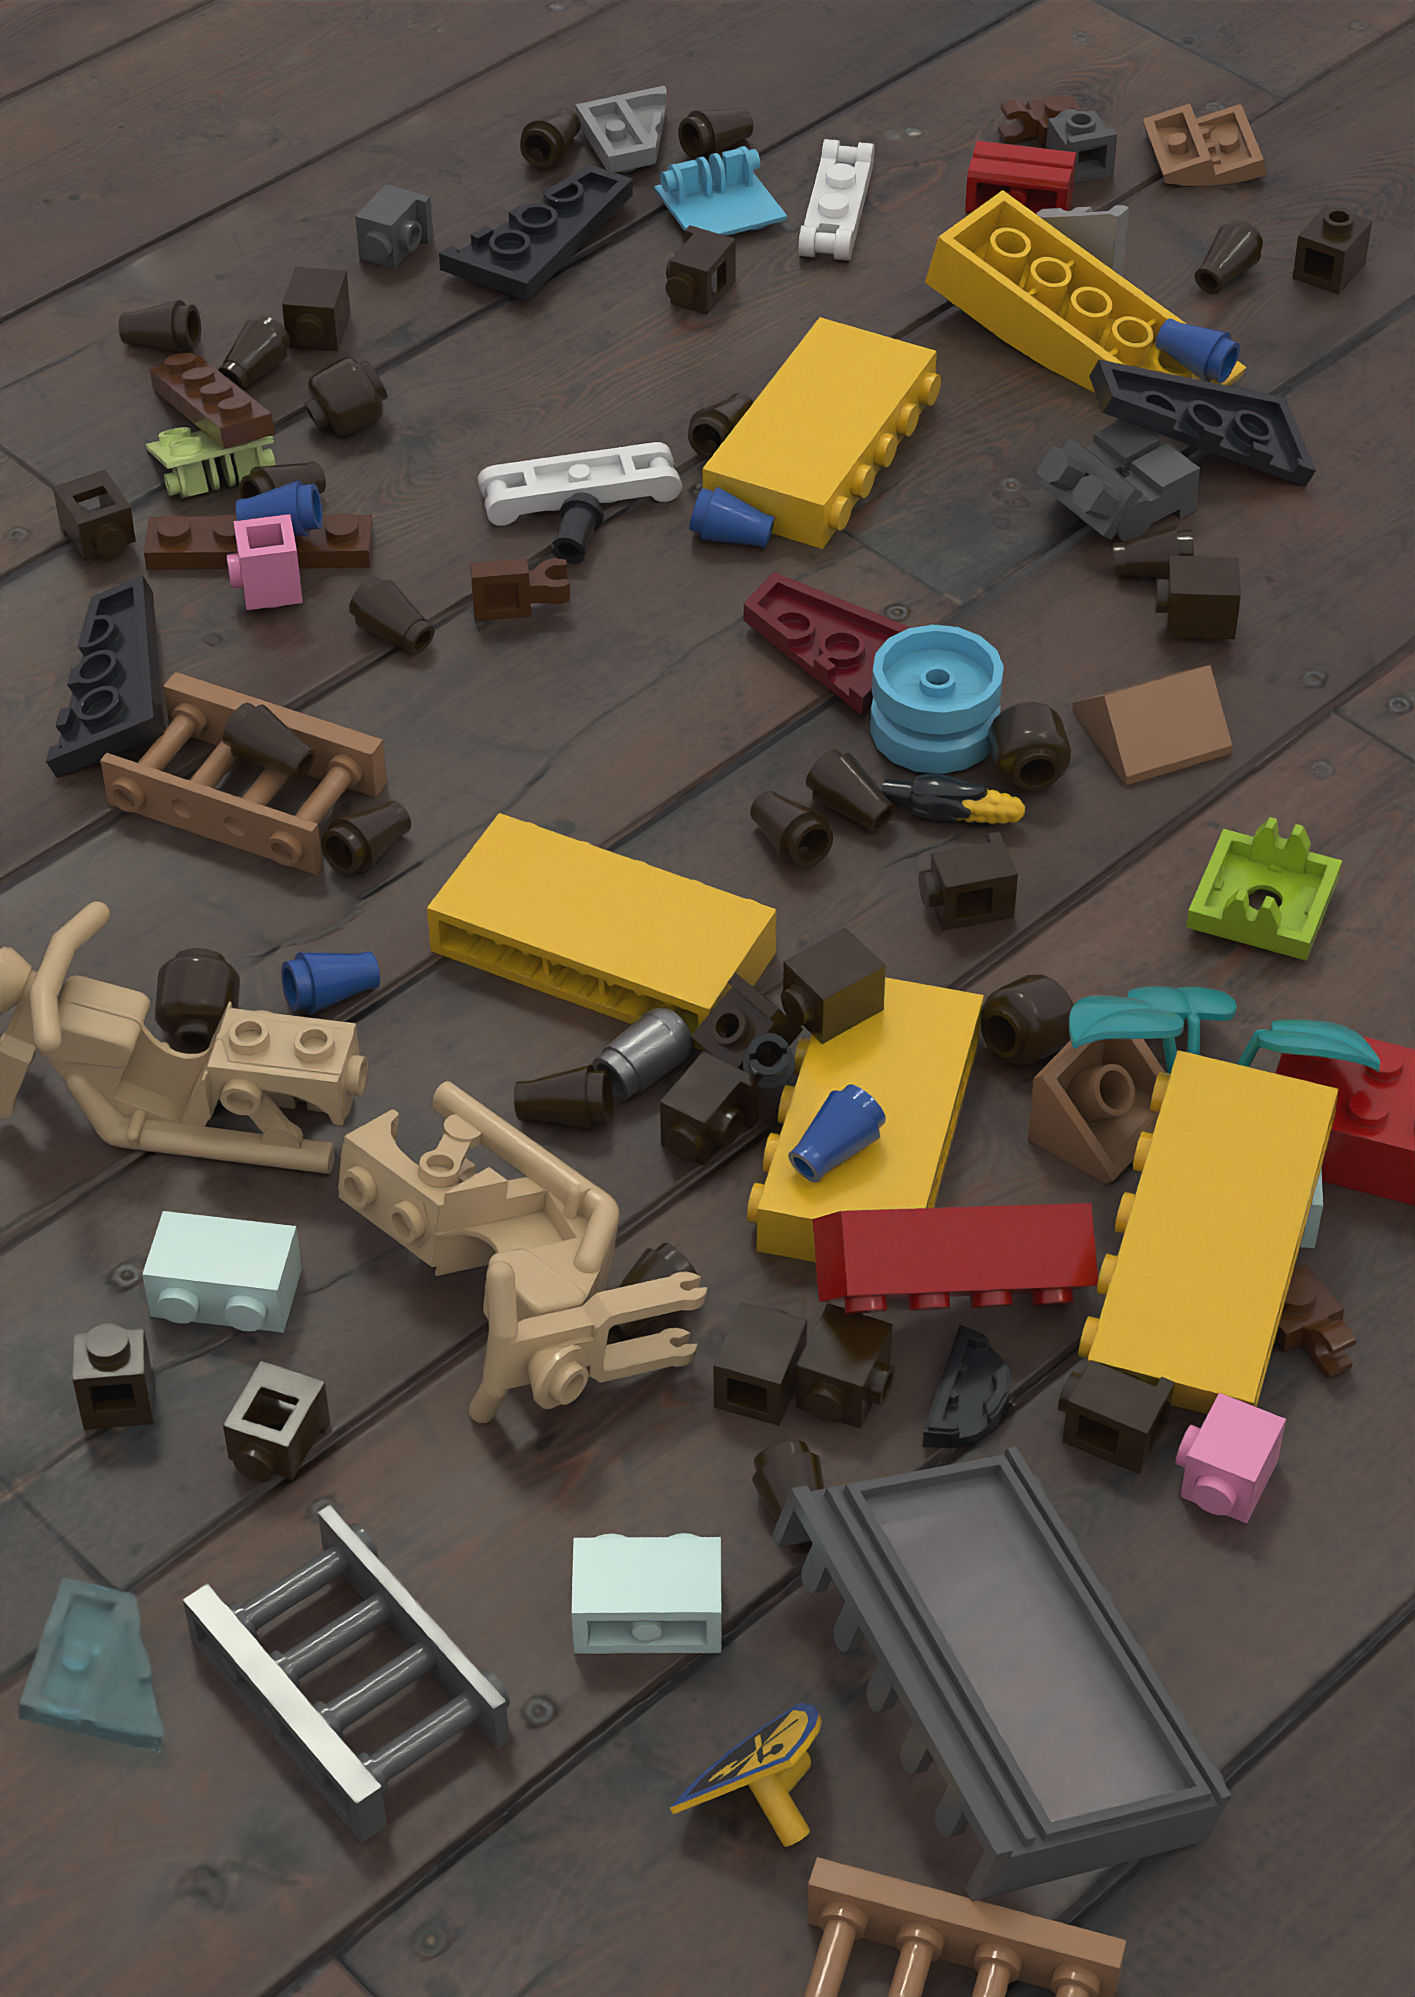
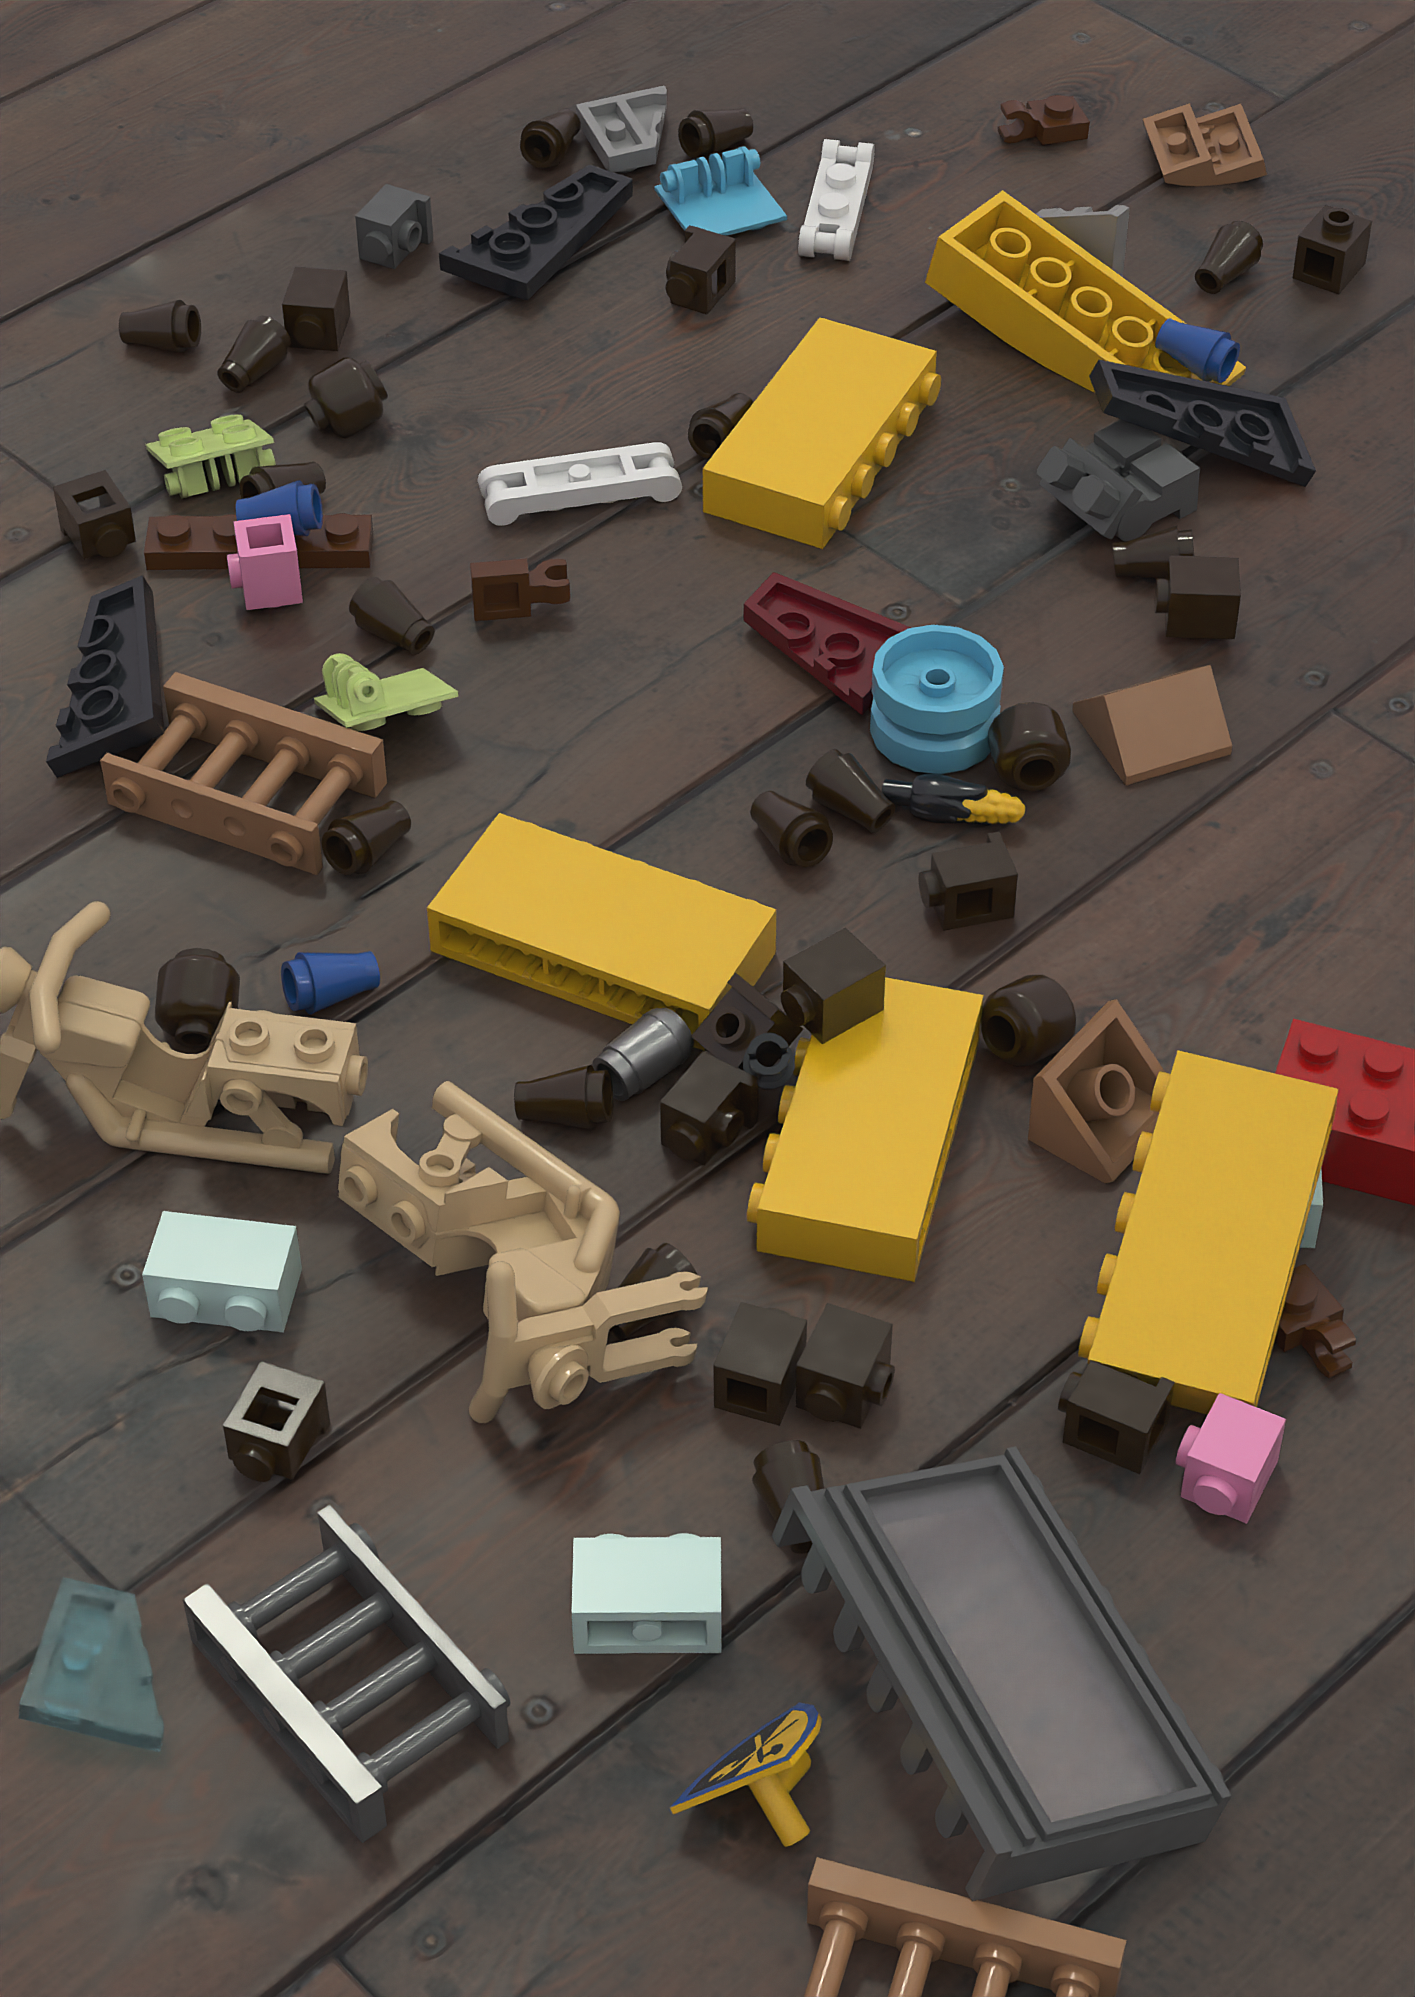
dark brown brick [72,1323,154,1430] -> none
reddish brown plate [149,353,276,449] -> none
dark brown cone [222,703,316,780] -> none
black pin [551,492,604,564] -> none
blue cone [689,487,775,549] -> none
blue cone [788,1084,886,1182] -> none
red brick [813,1203,1098,1314] -> none
black tile [922,1325,1011,1449] -> none
red brick [965,141,1076,214] -> none
dark grey brick [1046,109,1117,184] -> none
teal plant [1069,986,1380,1074] -> none
lime piece [1186,817,1343,961] -> none
none -> yellowish green hinge [314,653,458,731]

